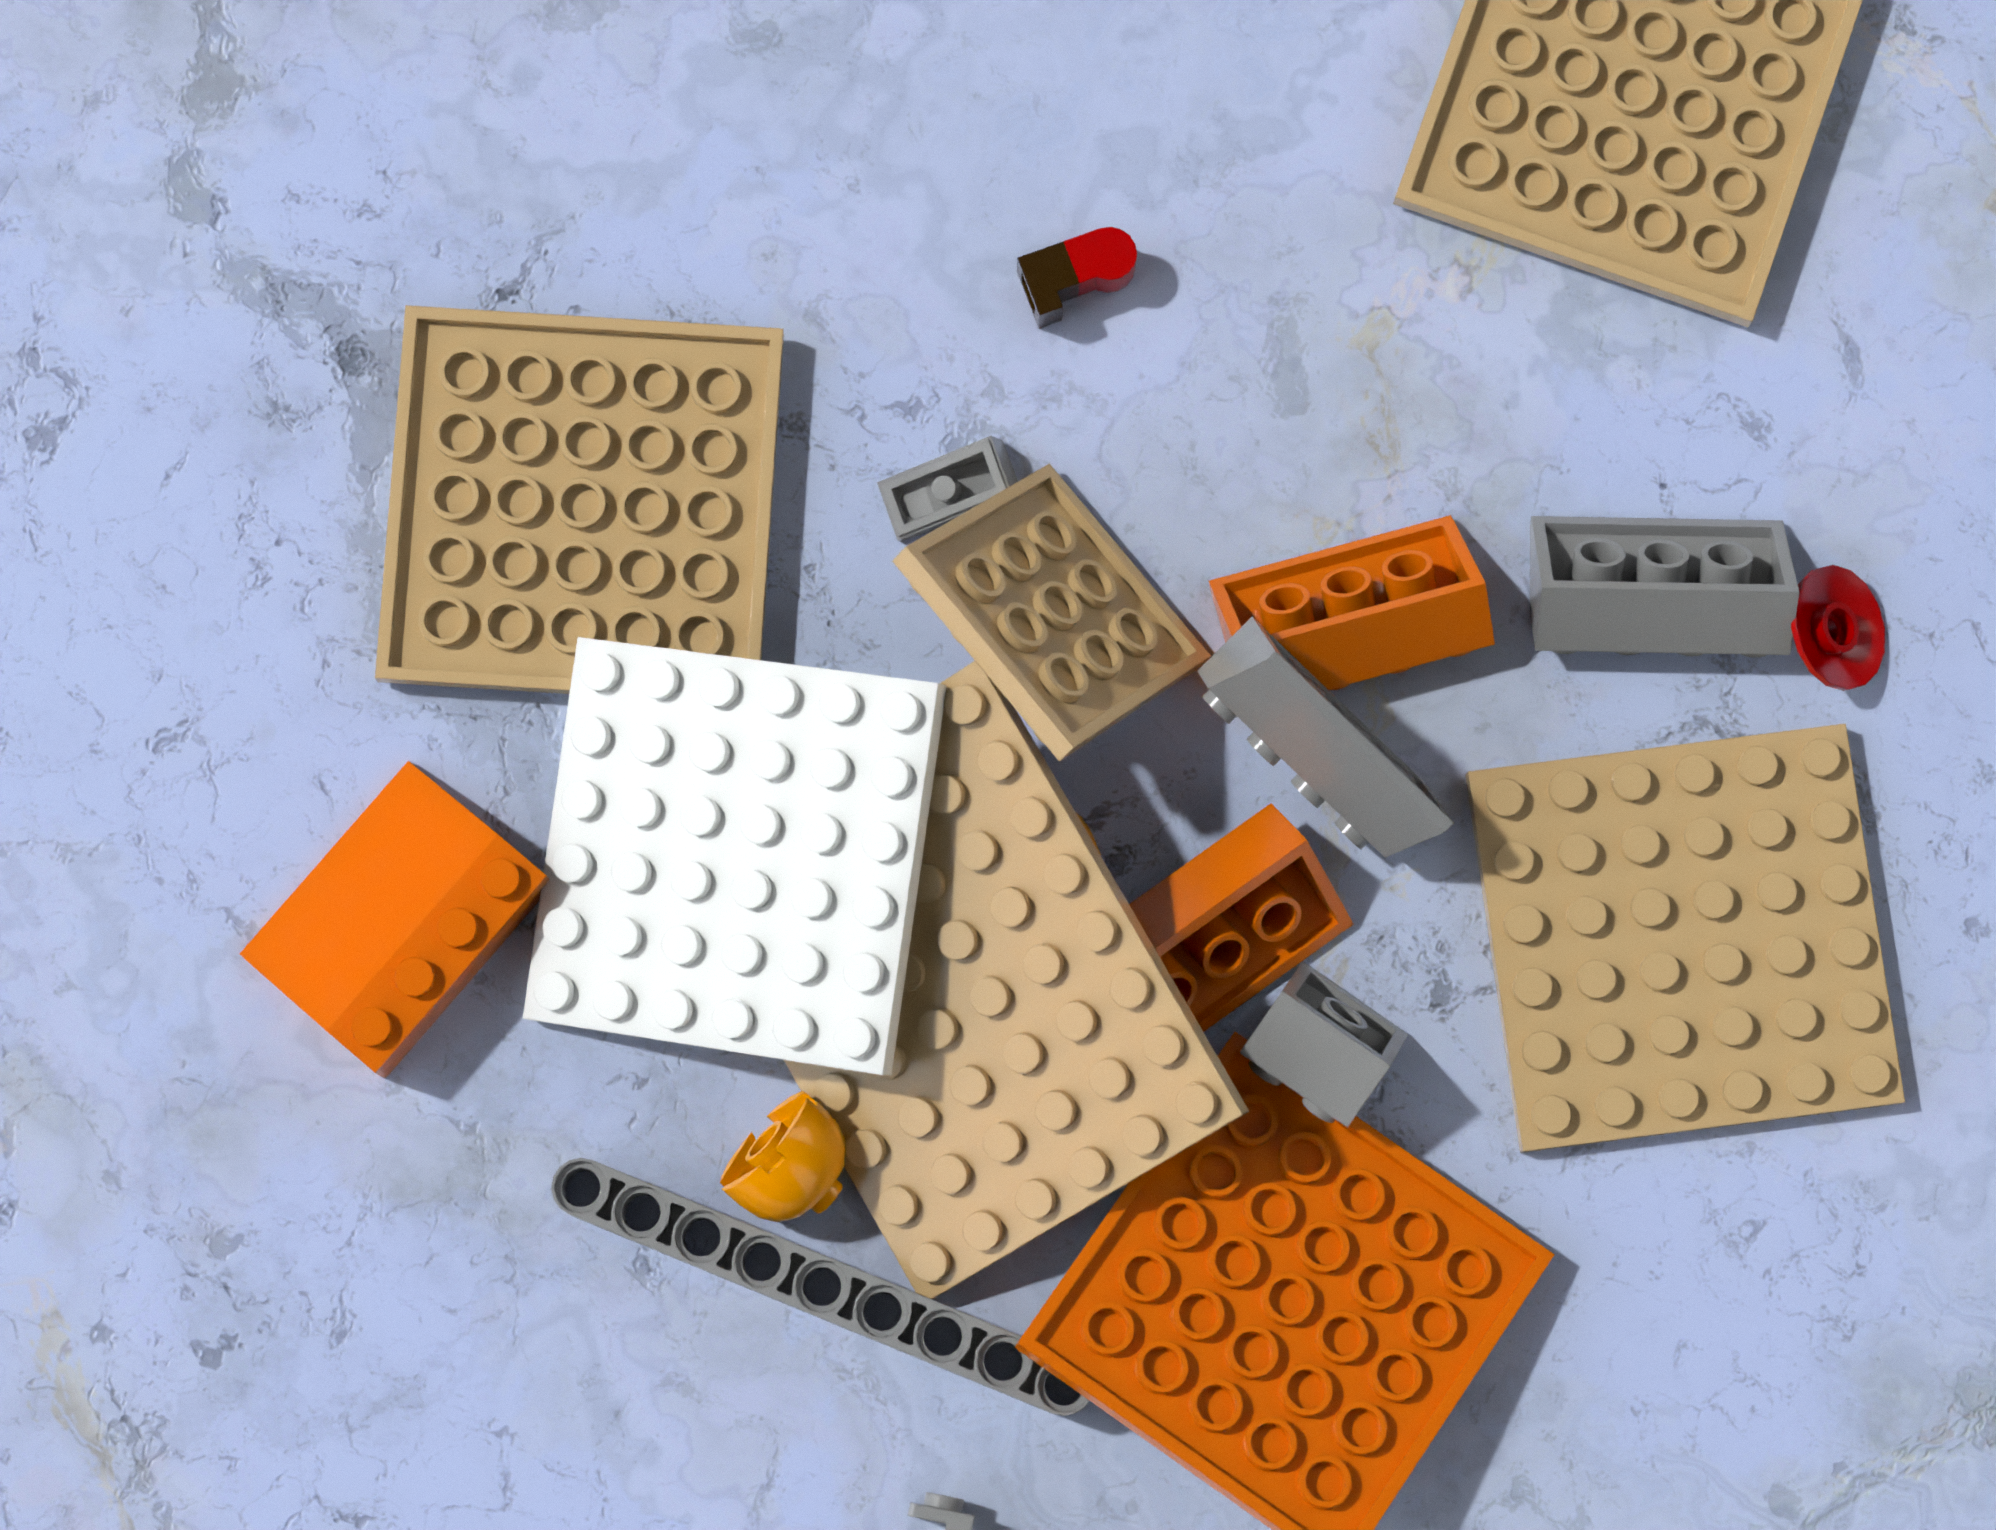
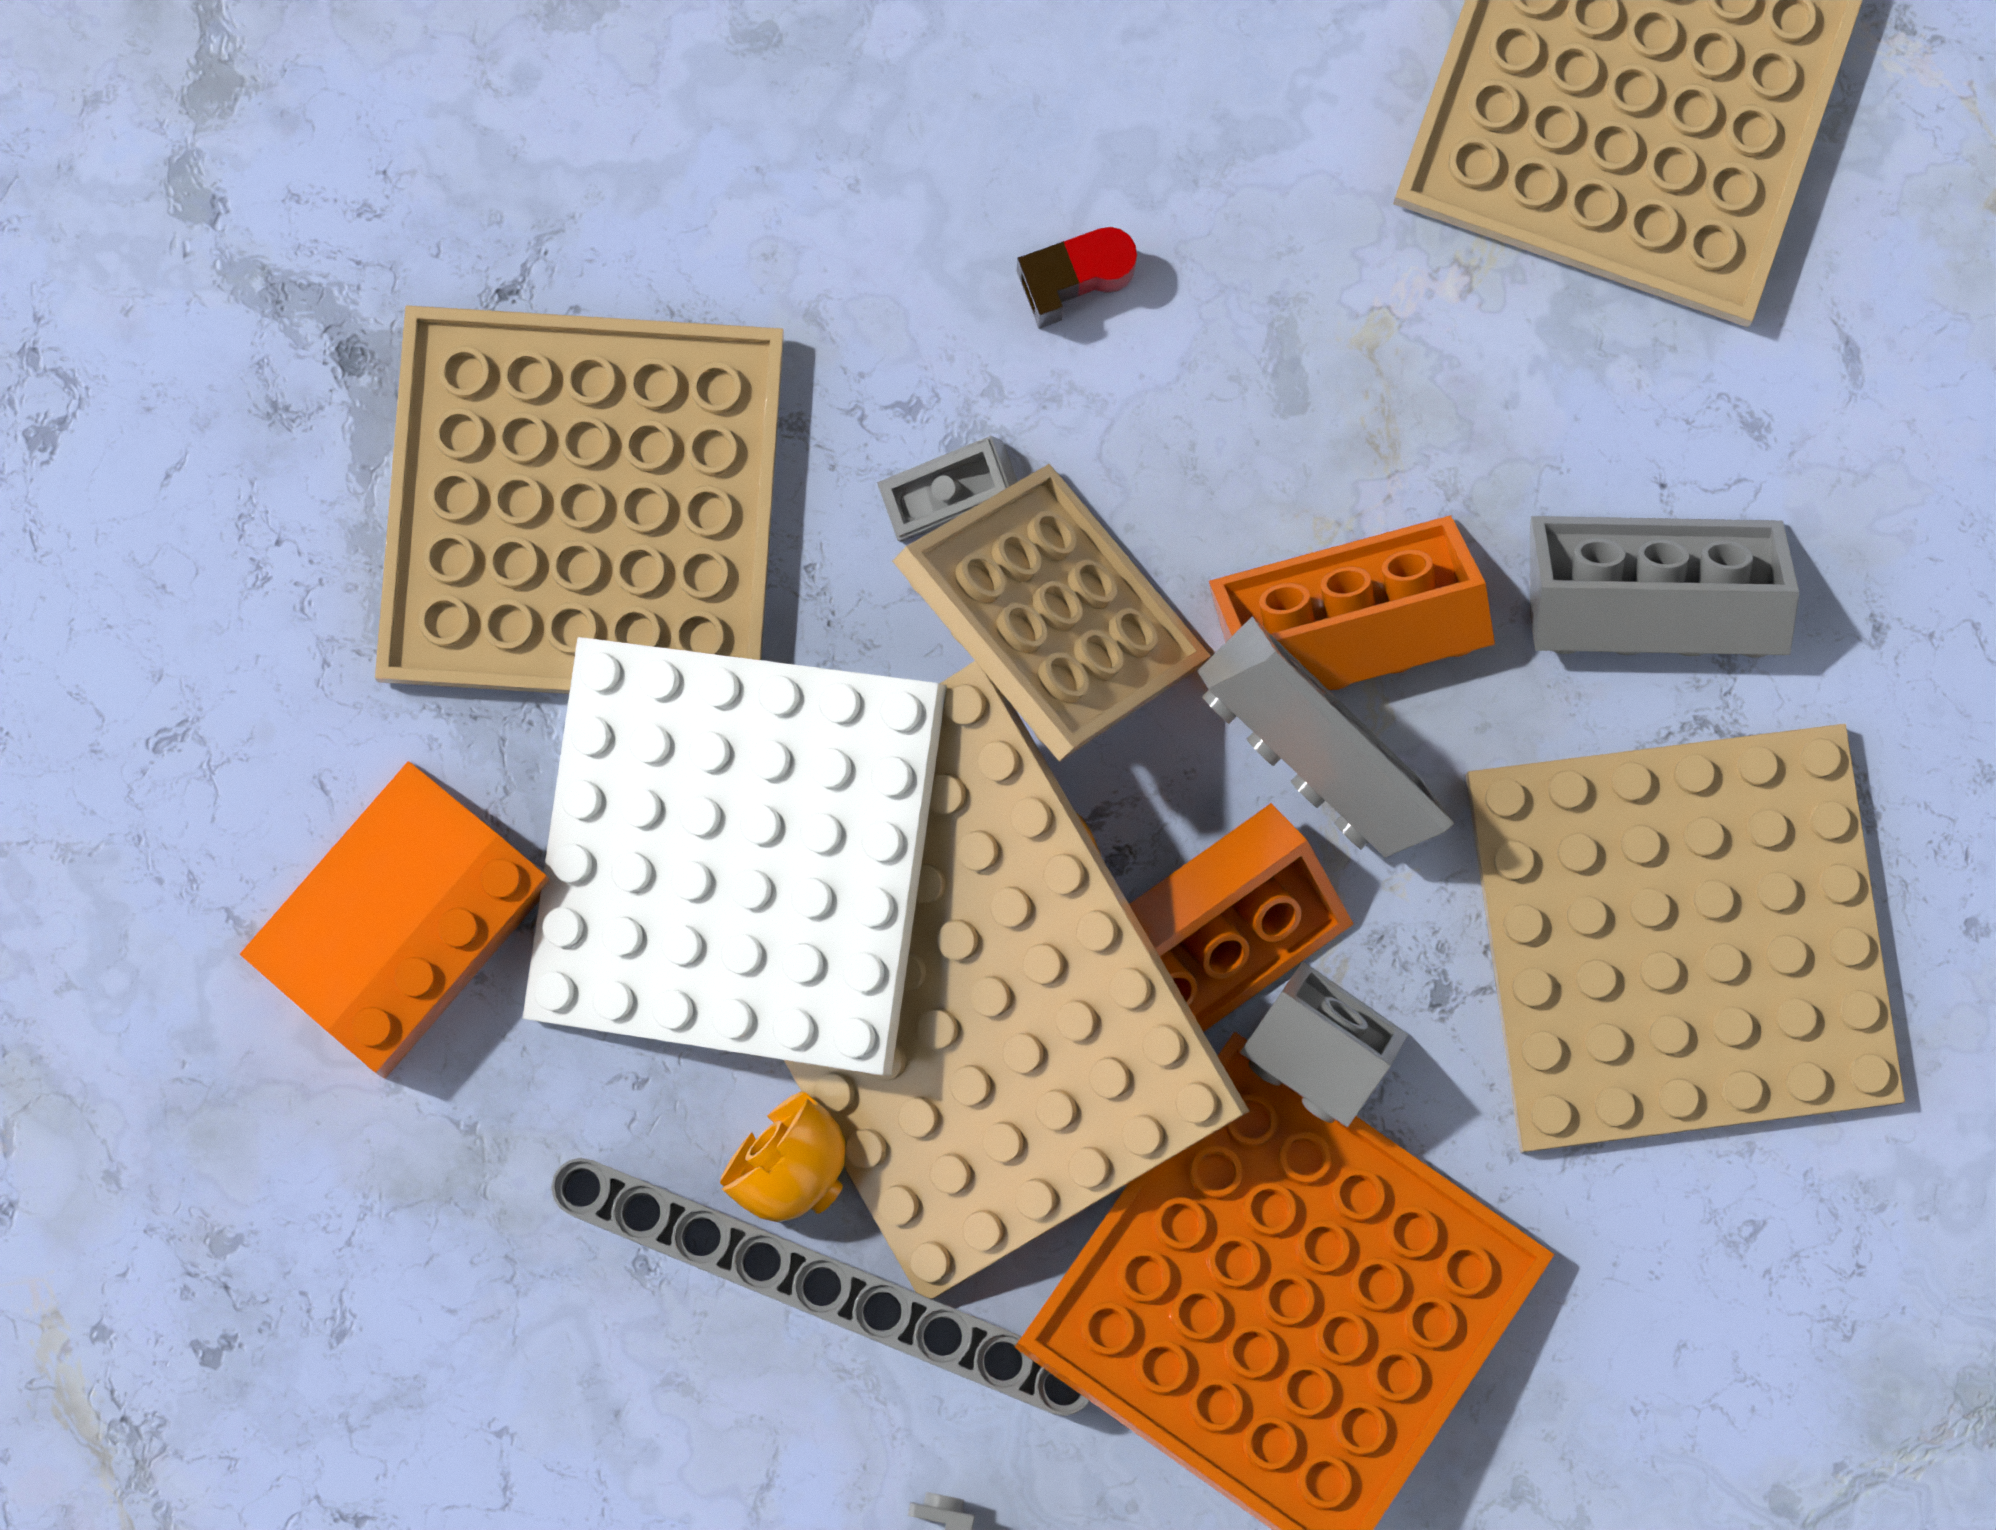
red dish [1791,565,1885,691] -> none

